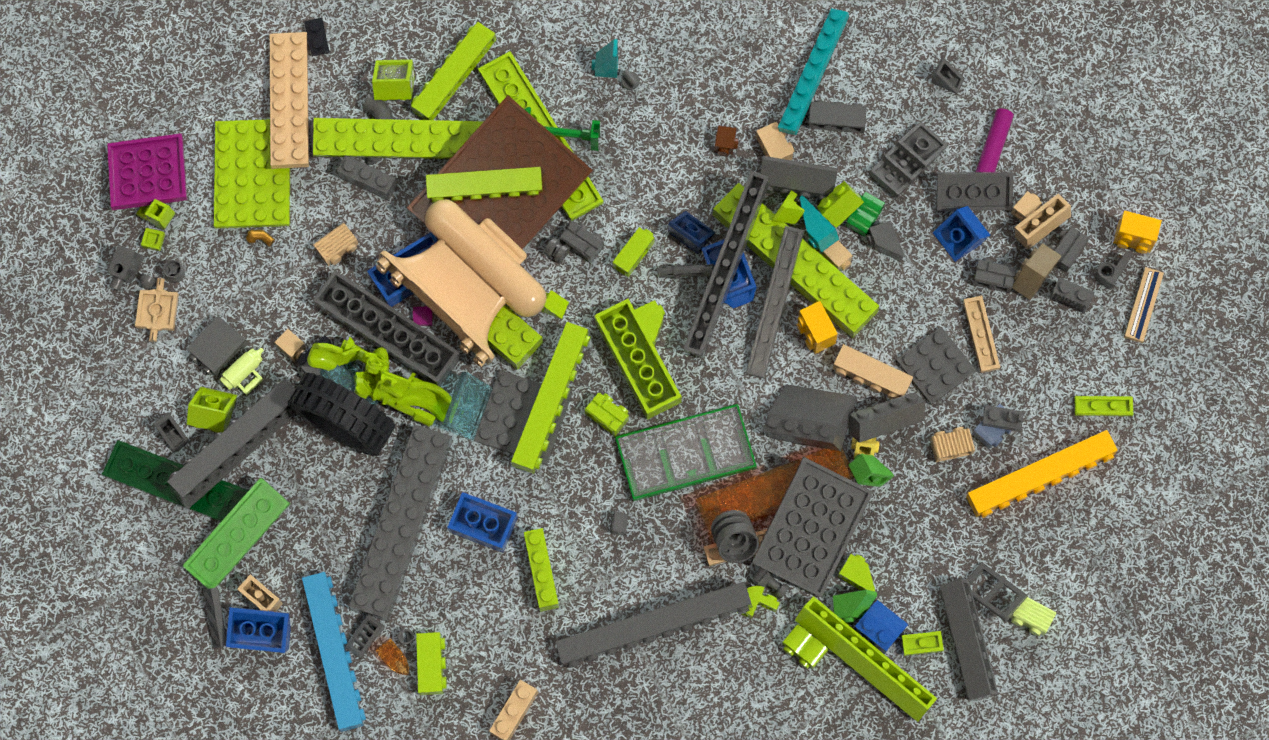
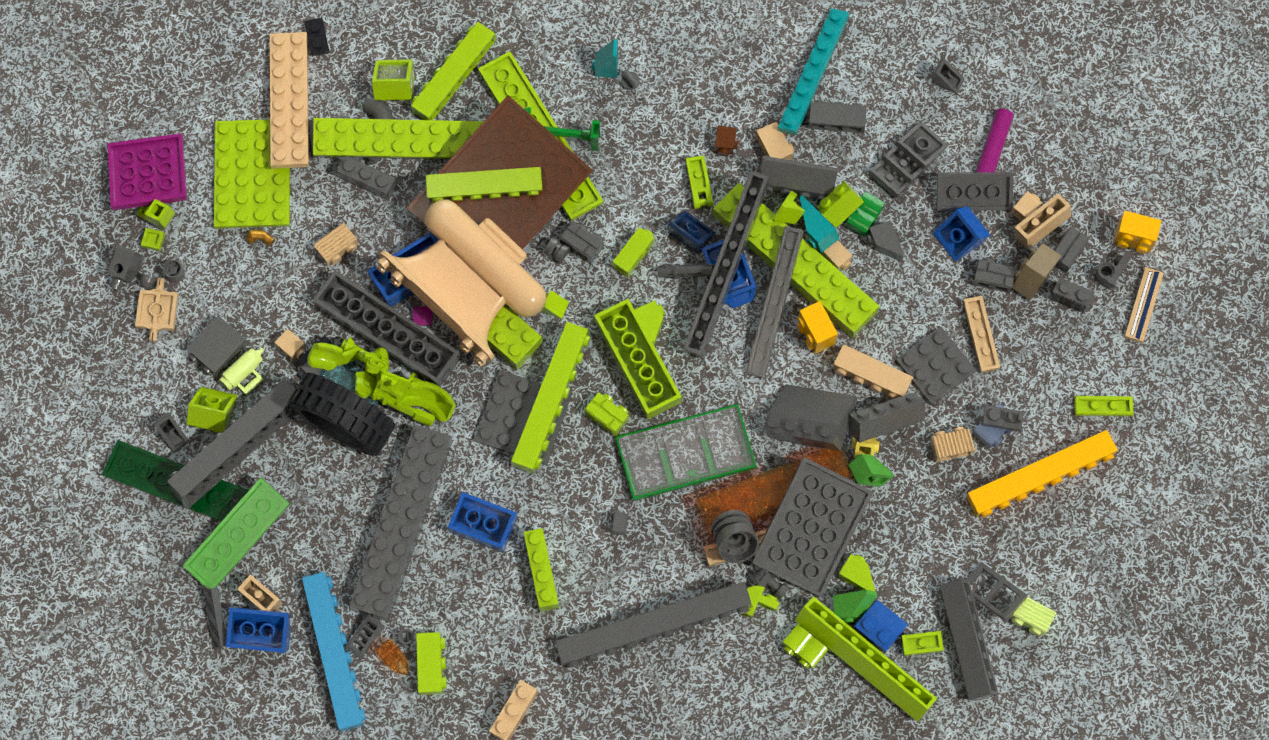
clear light blue tile [442,372,492,440] -> none
none -> lime plate [686,155,713,209]

